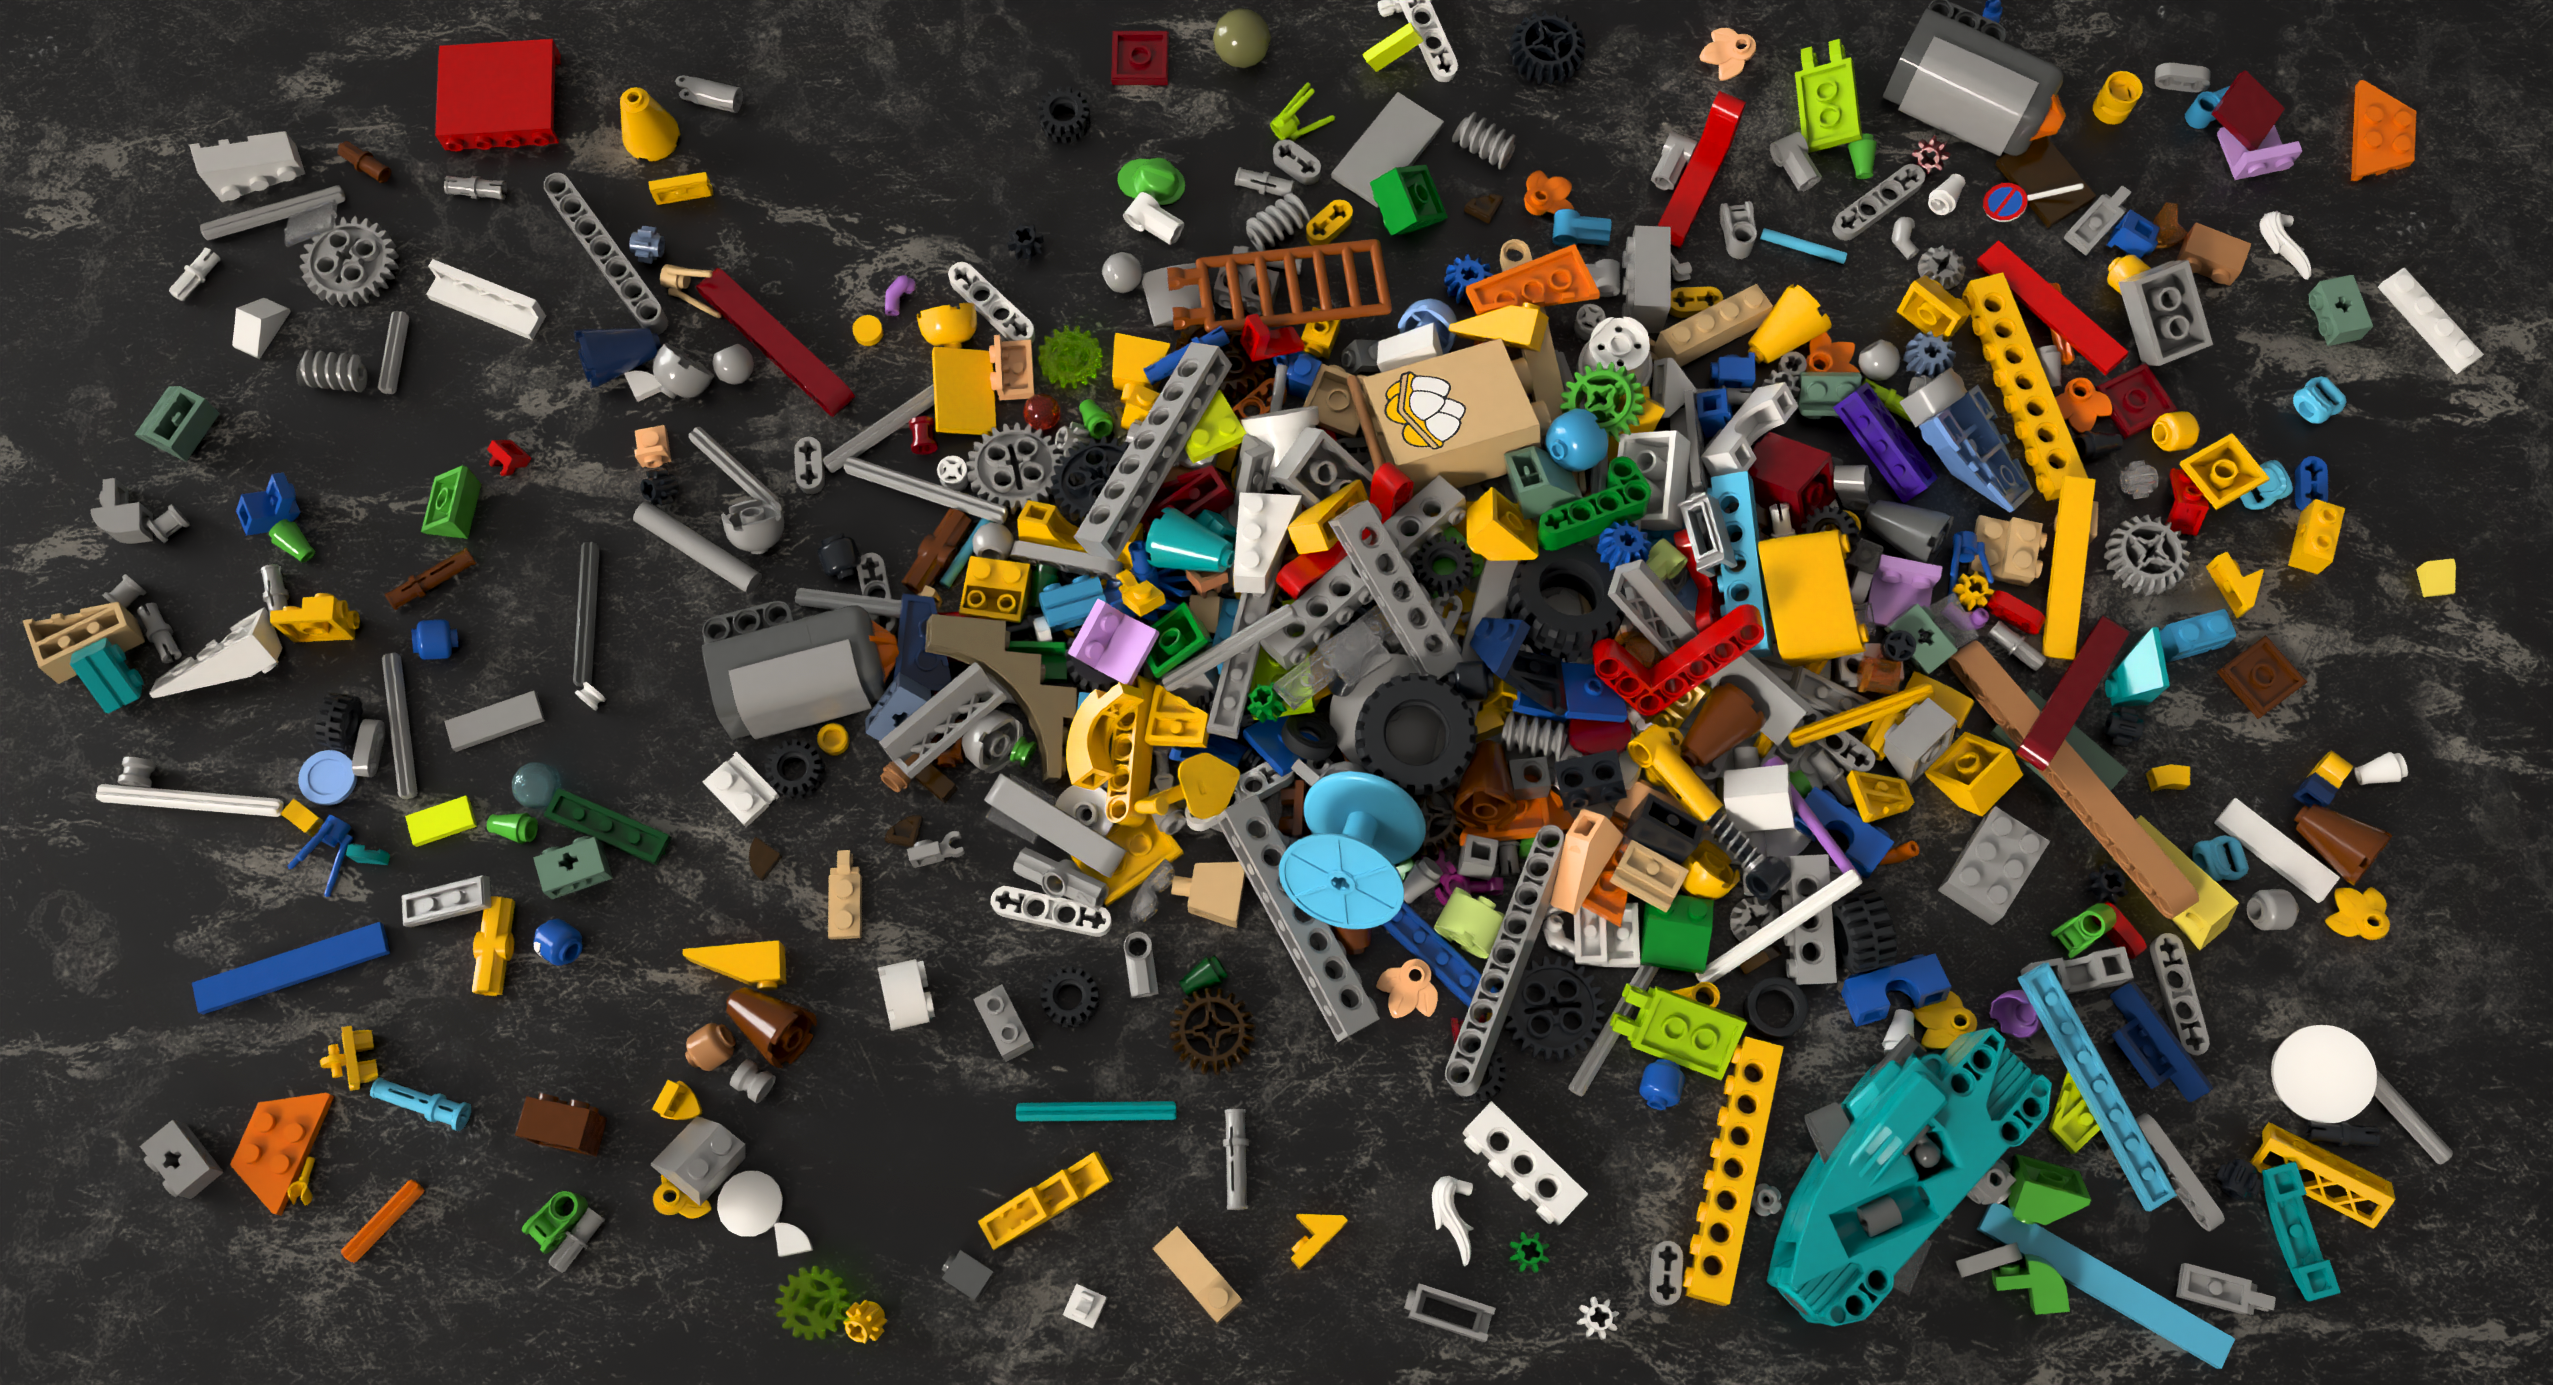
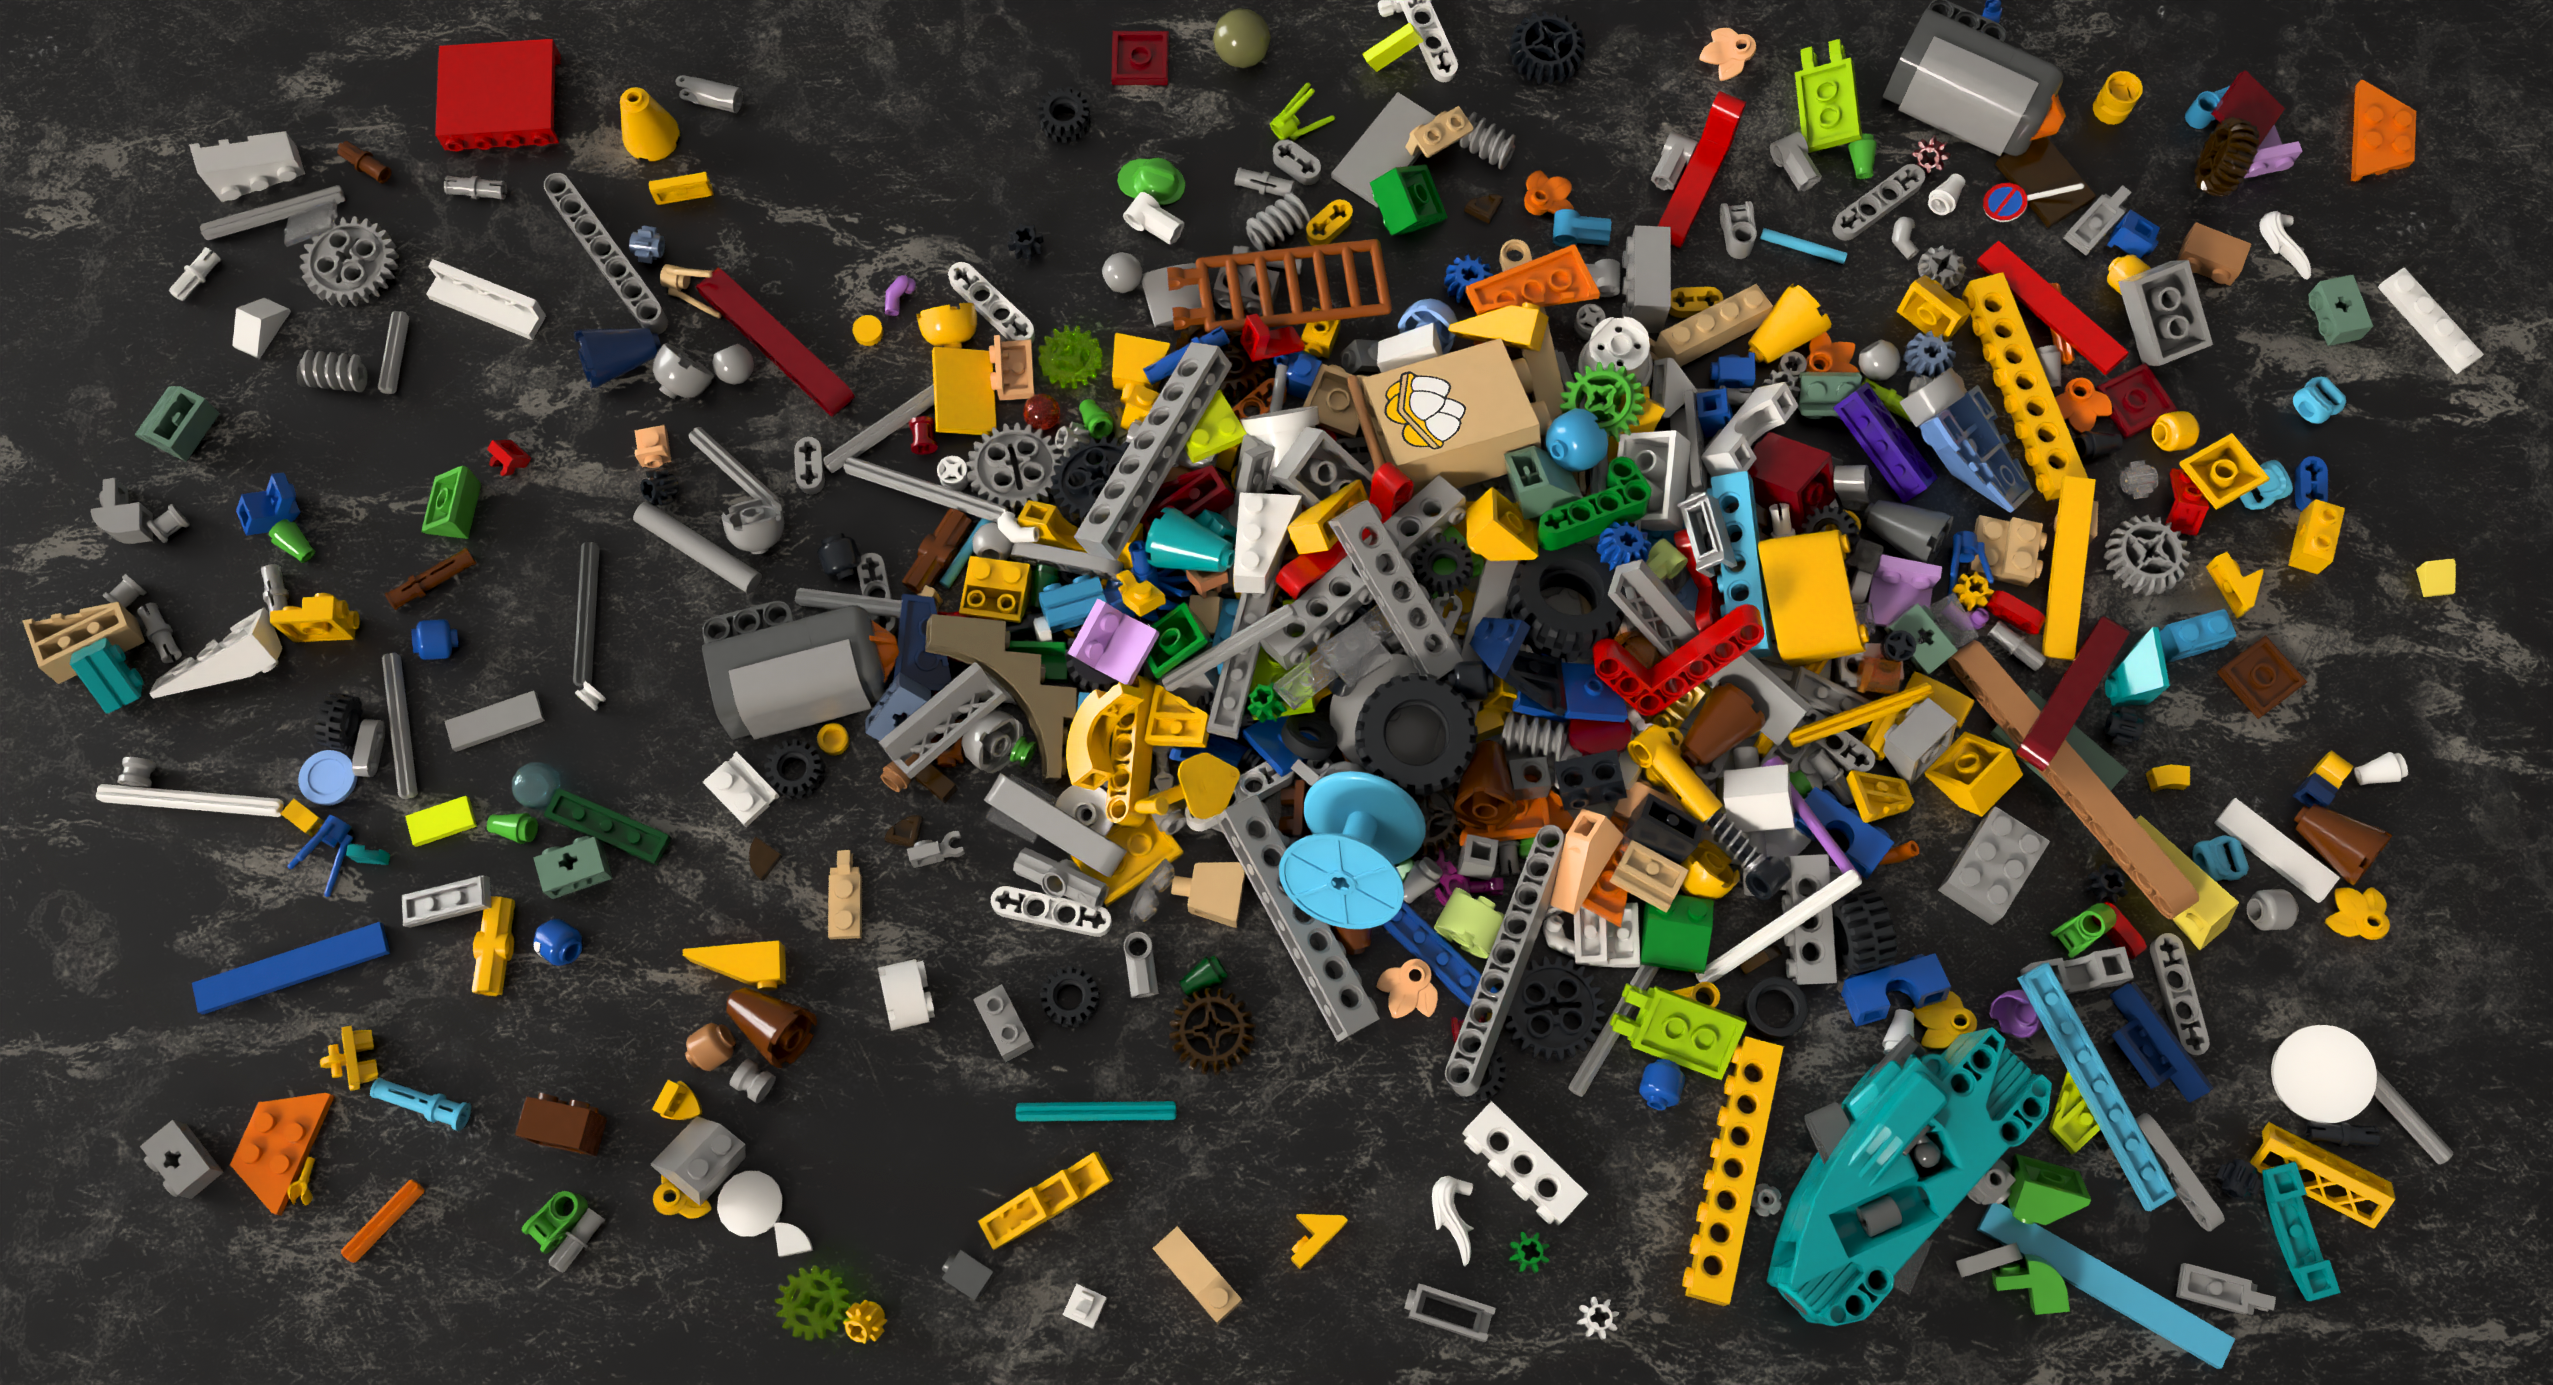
white tile [625,371,661,402] -> none
light grey pin [1223,1109,1249,1210] -> none
light grey beam [1649,1241,1683,1306] -> none
white hand [1671,253,1692,281] -> none
light grey gear [1730,897,1779,942] -> none
clear orange tile [2153,202,2187,249] -> none
light grey beam [2155,63,2211,92] -> none
none -> white arm [998,511,1039,543]
none -> tan bracket [1405,106,1474,157]
none -> dark brown gear [2195,117,2260,197]

